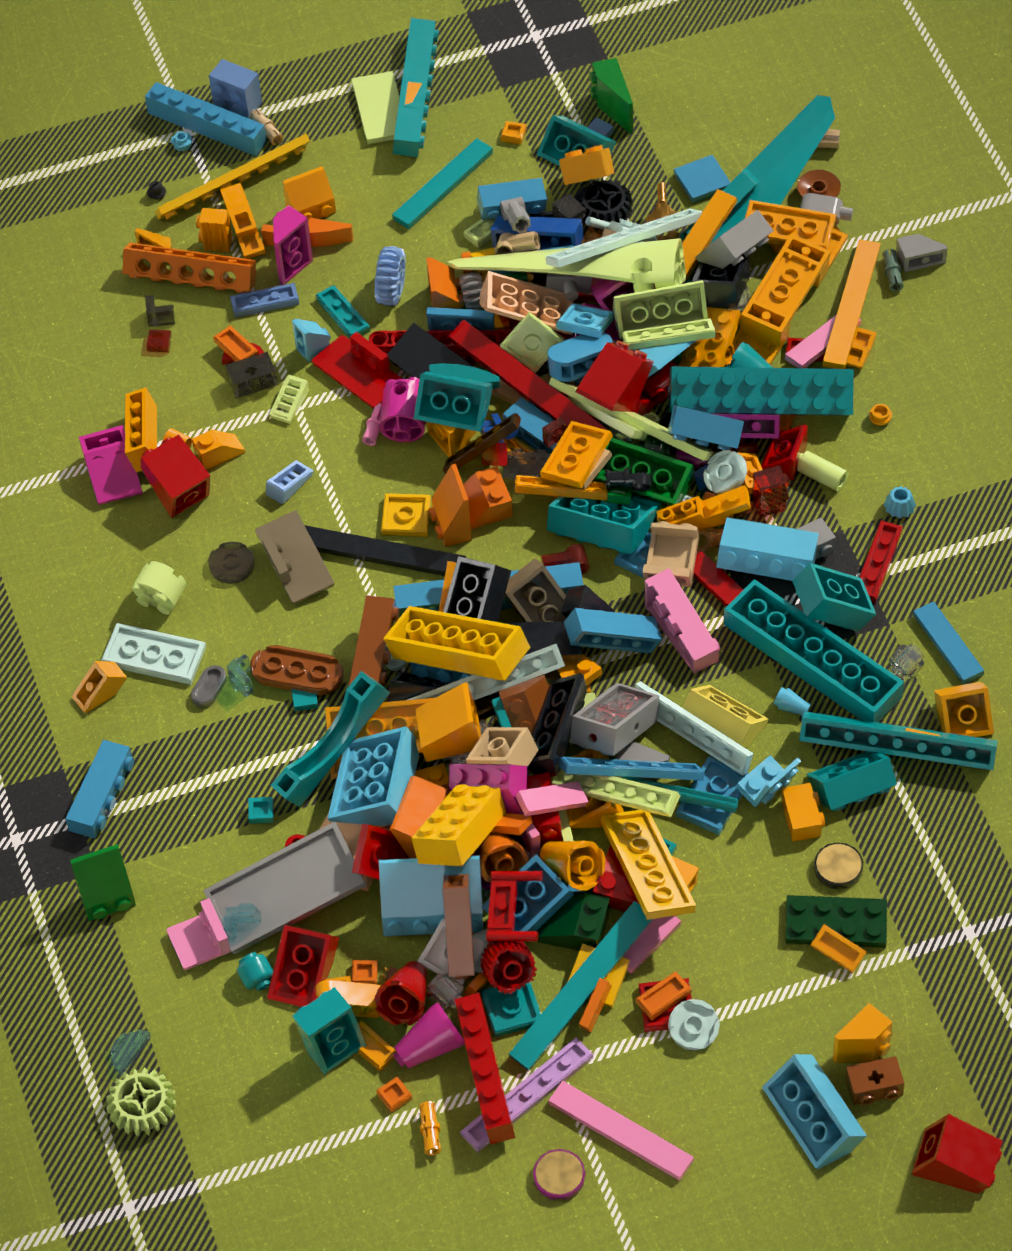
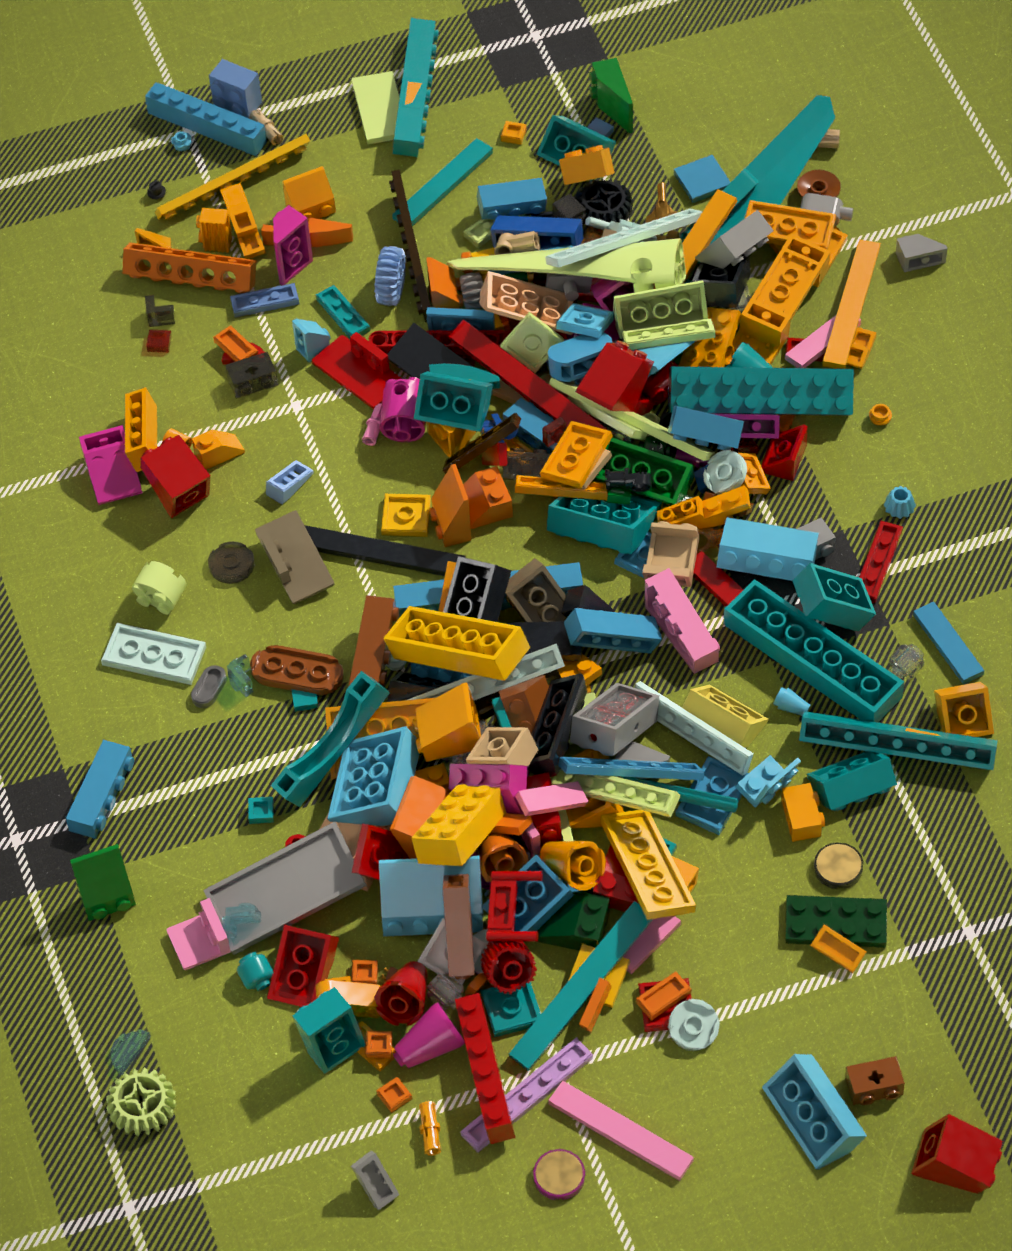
light orange slope [71,661,127,713] -> none
yellowish green slope [269,375,309,424] -> none
light grey piece [500,196,531,234] -> none
clear red piece [541,544,590,574] -> none
clear red brick [752,465,790,518] -> none
yellowish green brick [797,451,848,492] -> none
light orange slope [833,1003,893,1063] -> none
sand green pin [882,249,904,292] -> none
none -> light grey tile [351,1151,400,1210]
none -> orange tile [365,1031,393,1058]
none -> dark brown plate [389,169,431,323]

